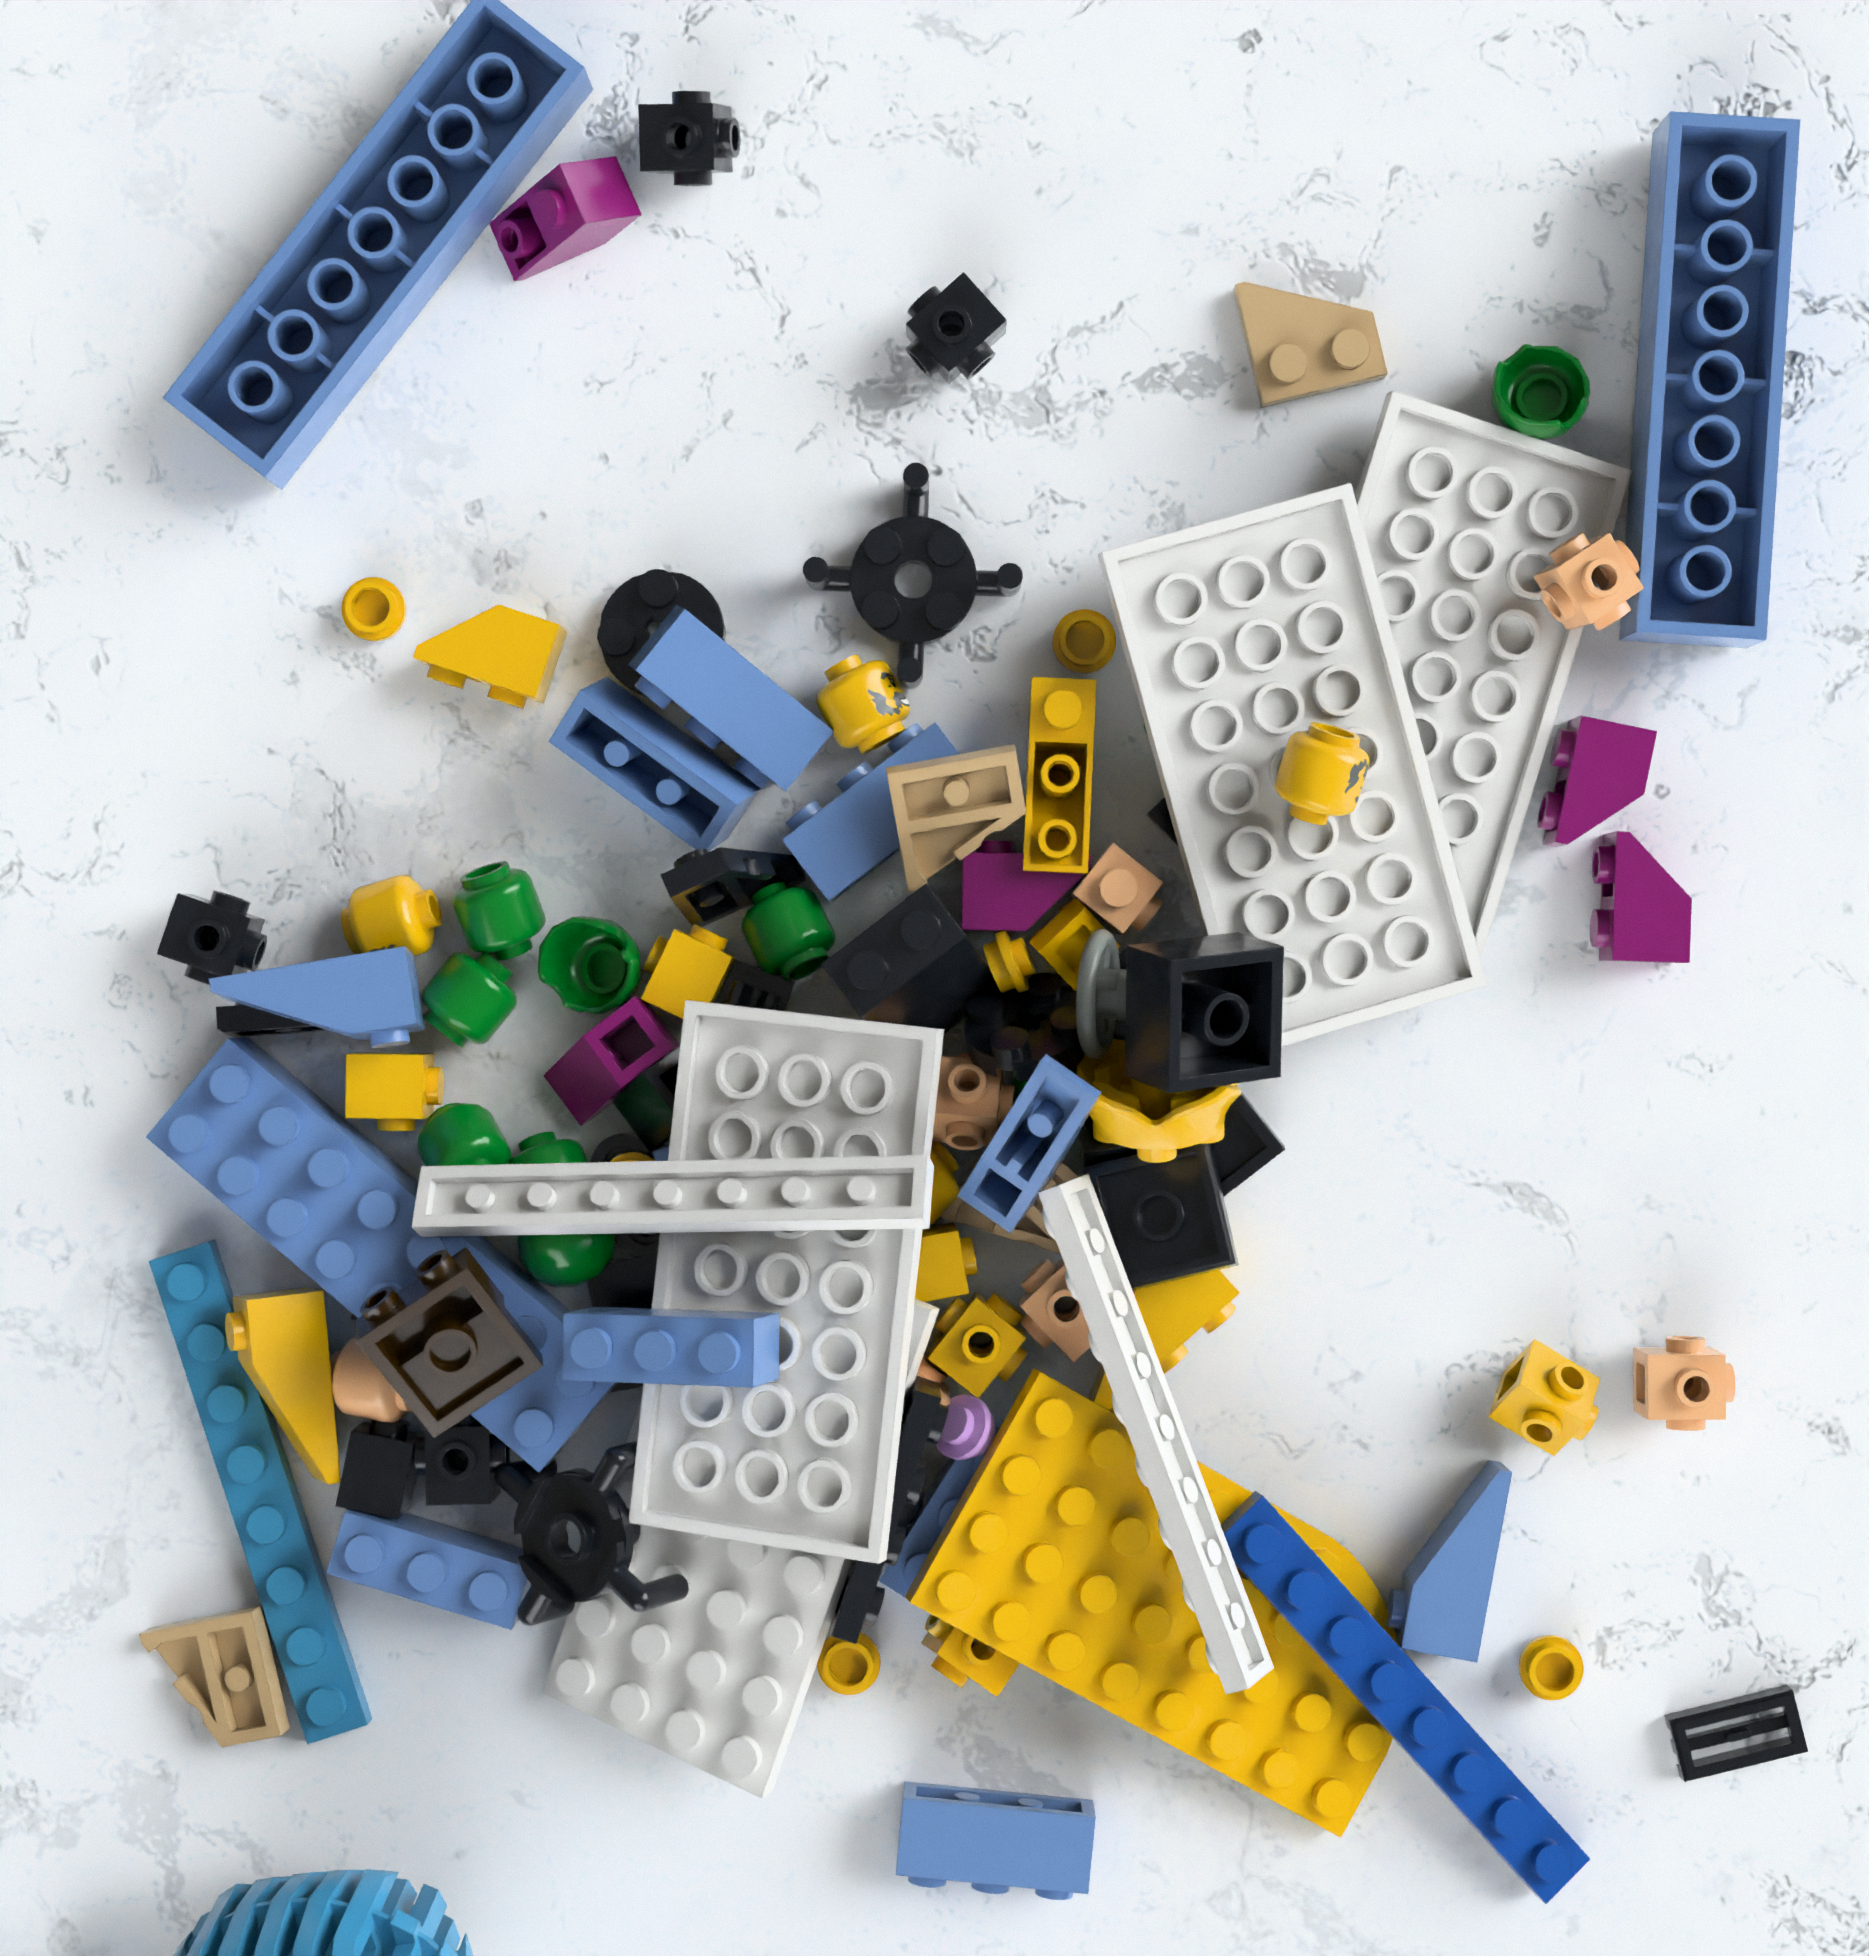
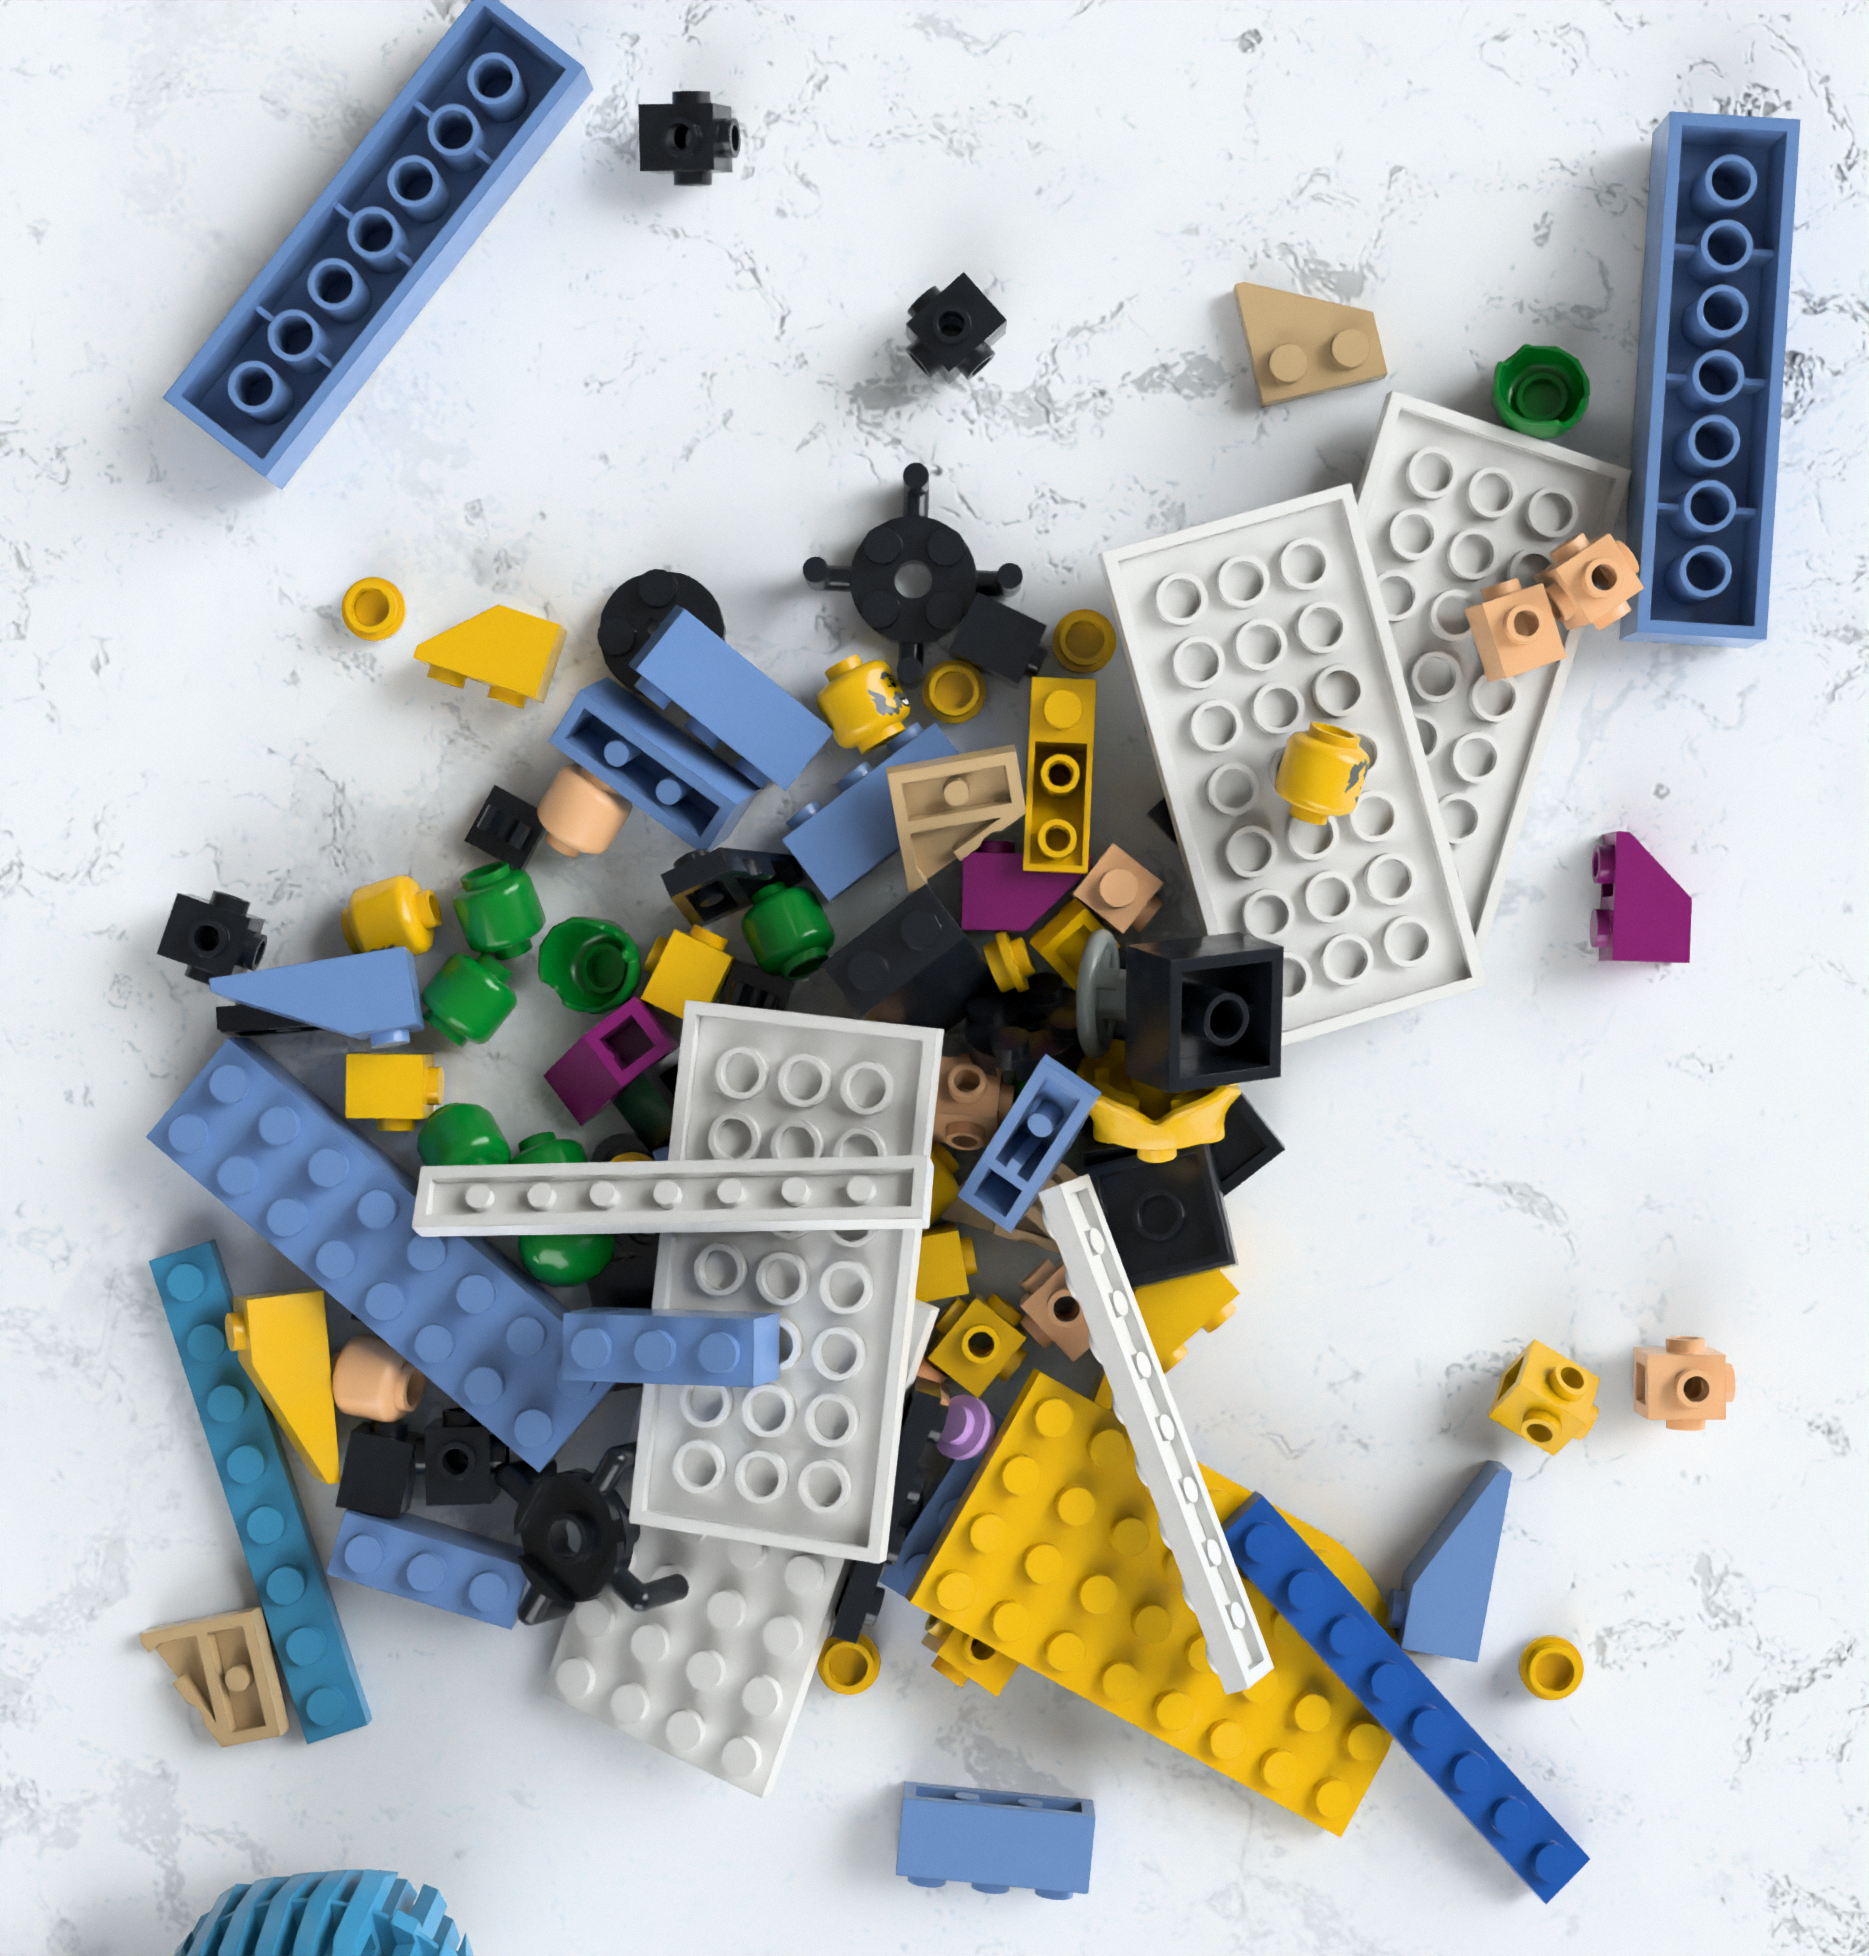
dark brown plate [356,1247,543,1438] -> none
magenta slope [489,156,642,282] -> none
magenta slope [1537,715,1657,847] -> none
black tile [1664,1685,1808,1782] -> none
none -> black tile [464,785,546,870]
none -> light nougat head [537,763,633,858]
none -> yellow plate [922,660,986,724]
none -> black brick [949,592,1052,689]
none -> light nougat brick [1464,577,1567,682]

